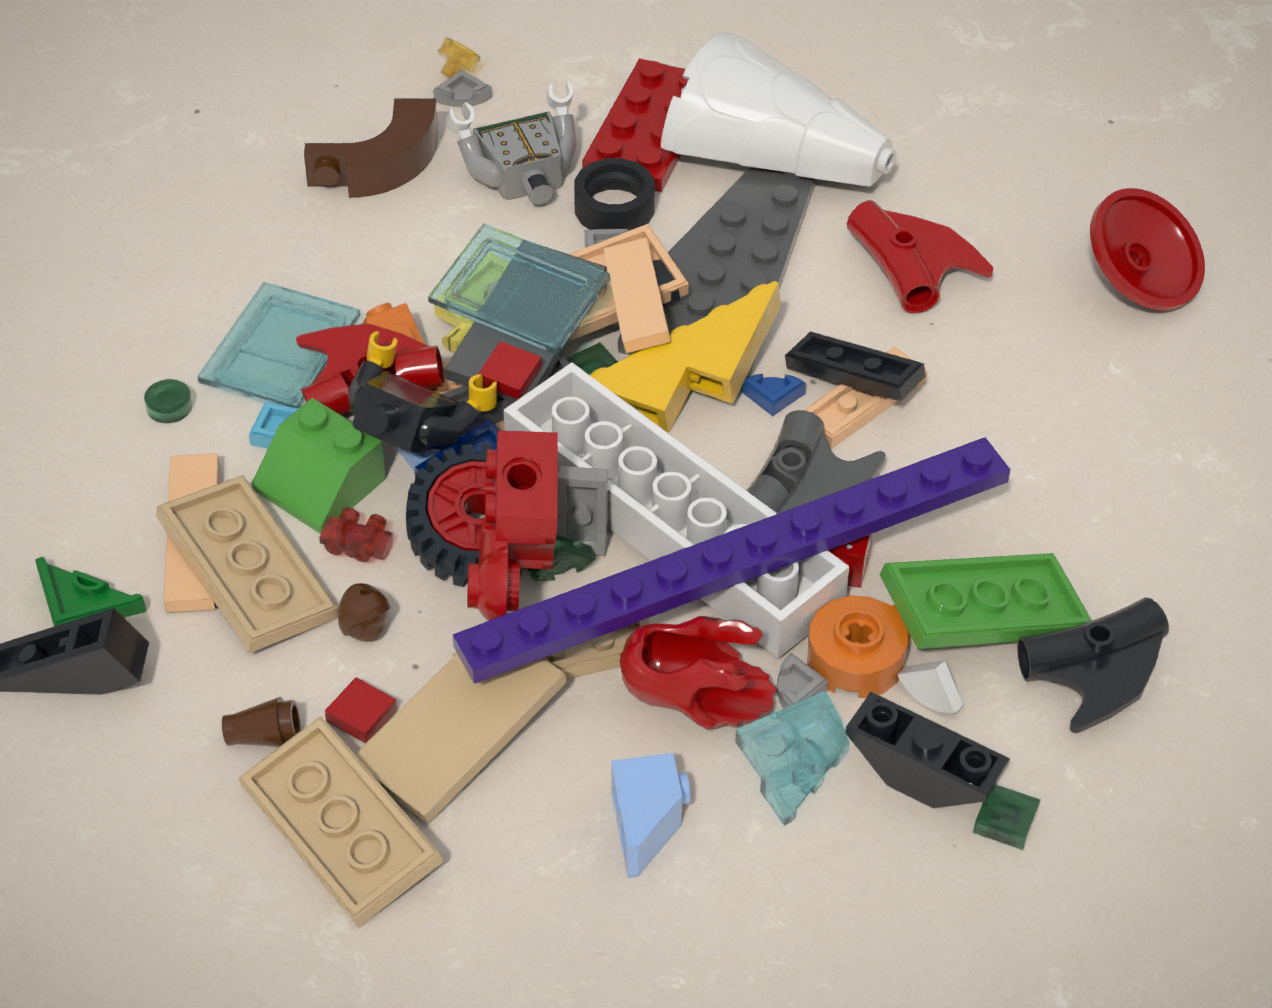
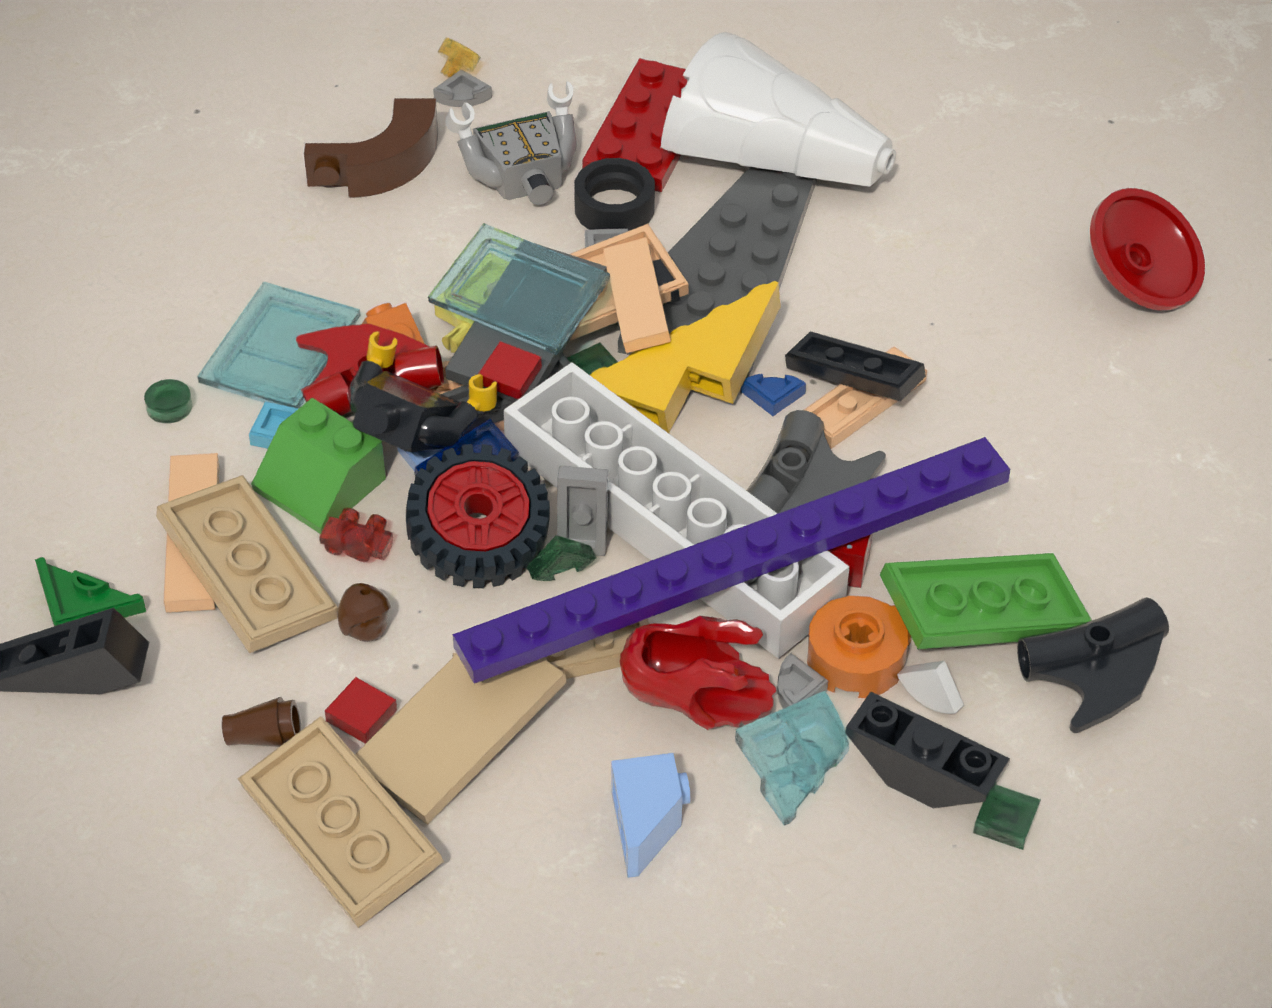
red brick [467,430,558,621] -> none
red pin [847,200,993,313] -> none

